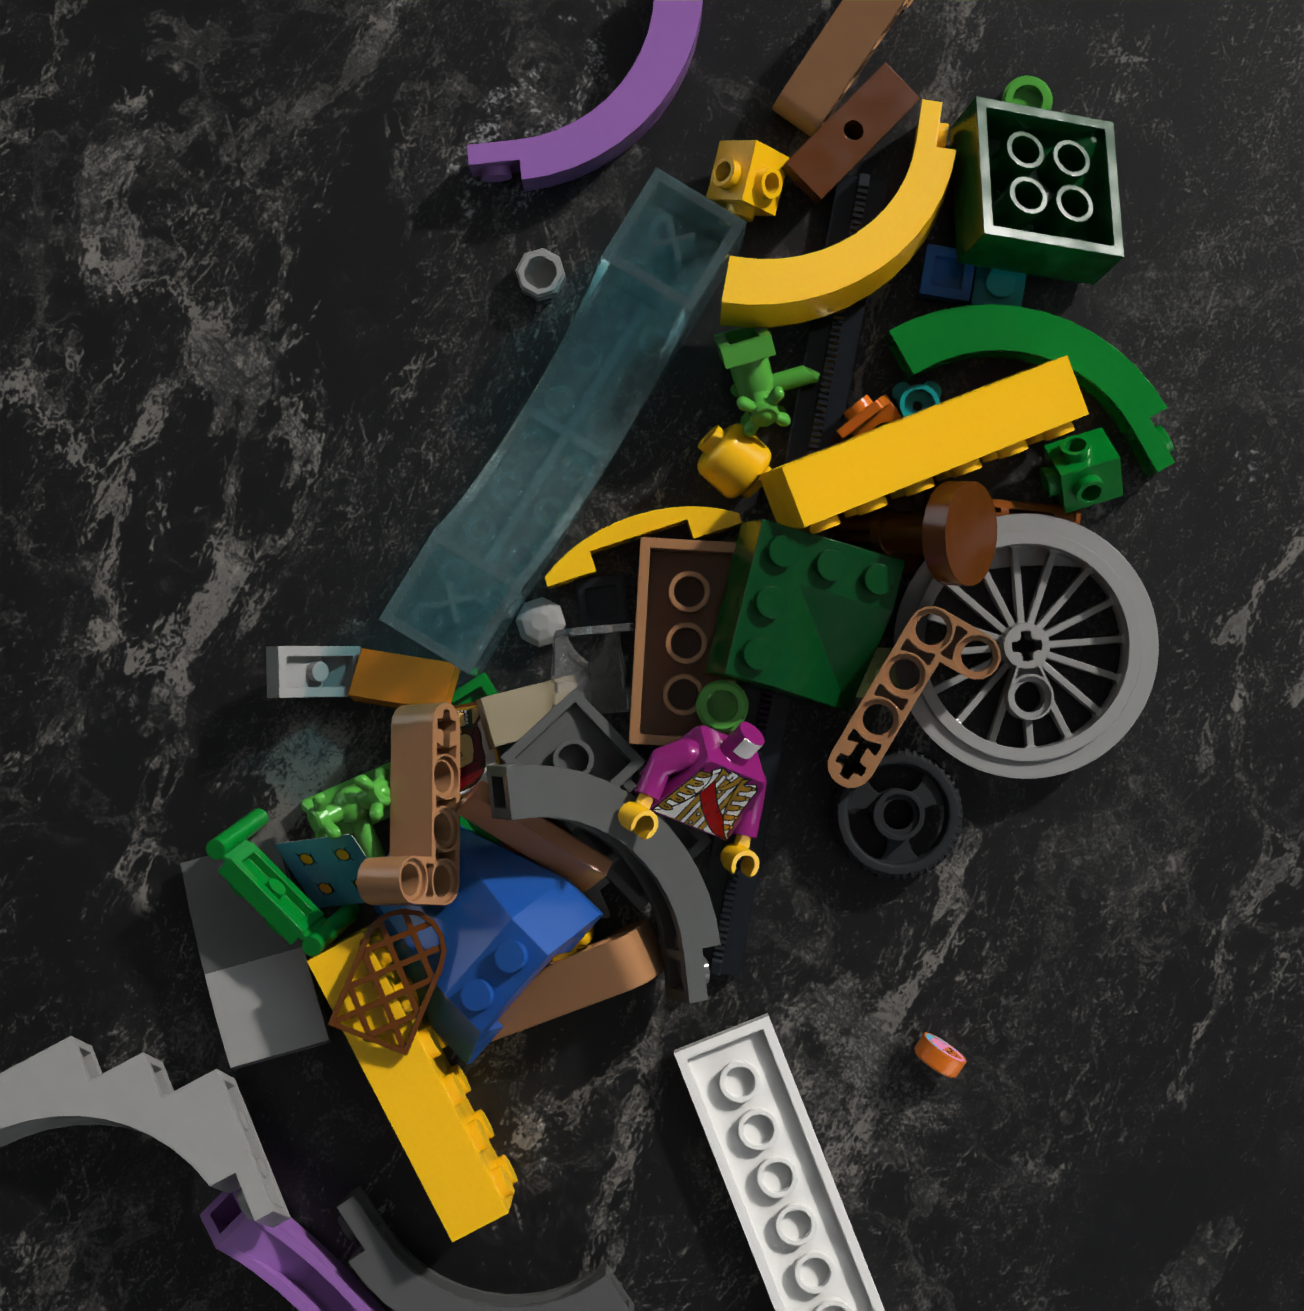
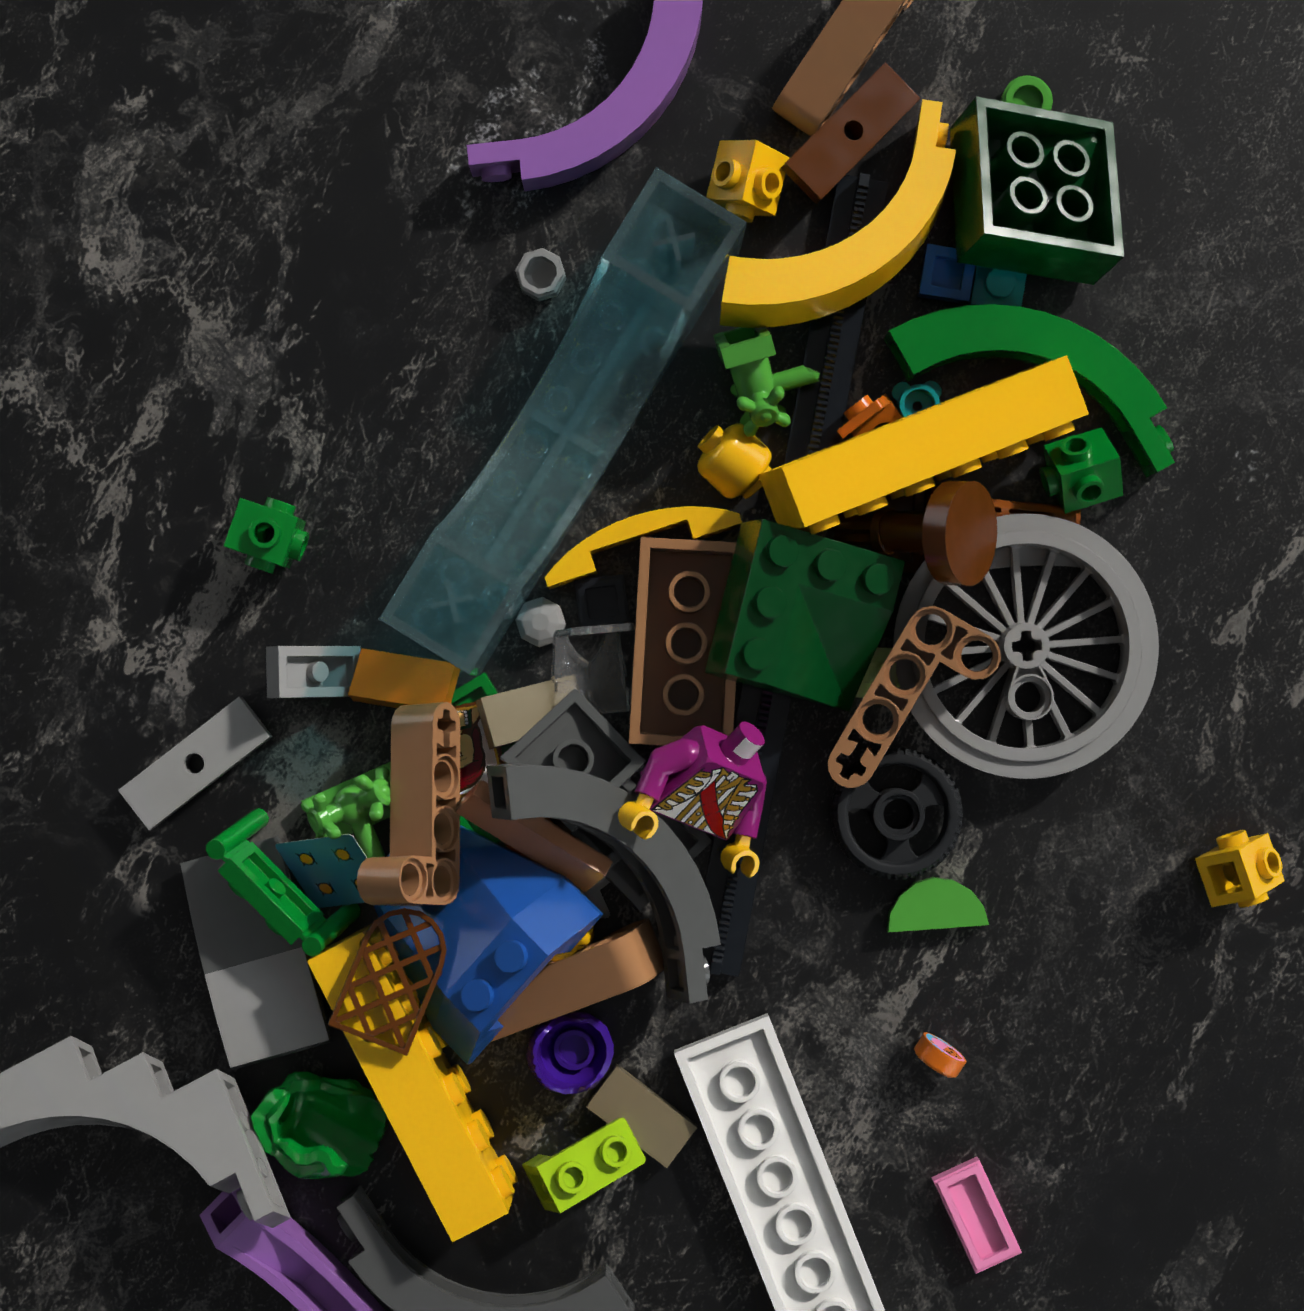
bright green tile [696,680,749,732] -> none
none -> light grey tile [118,697,273,830]
none -> green brick [223,497,309,574]
none -> green hair [251,1072,389,1179]
none -> lime bracket [522,1118,646,1213]
none -> dark purple hair [526,1011,614,1094]
none -> dark tan tile [586,1064,698,1168]
none -> bright green tile [886,877,989,933]
none -> bright pink tile [931,1156,1022,1274]
none -> yellow brick [1195,830,1284,908]

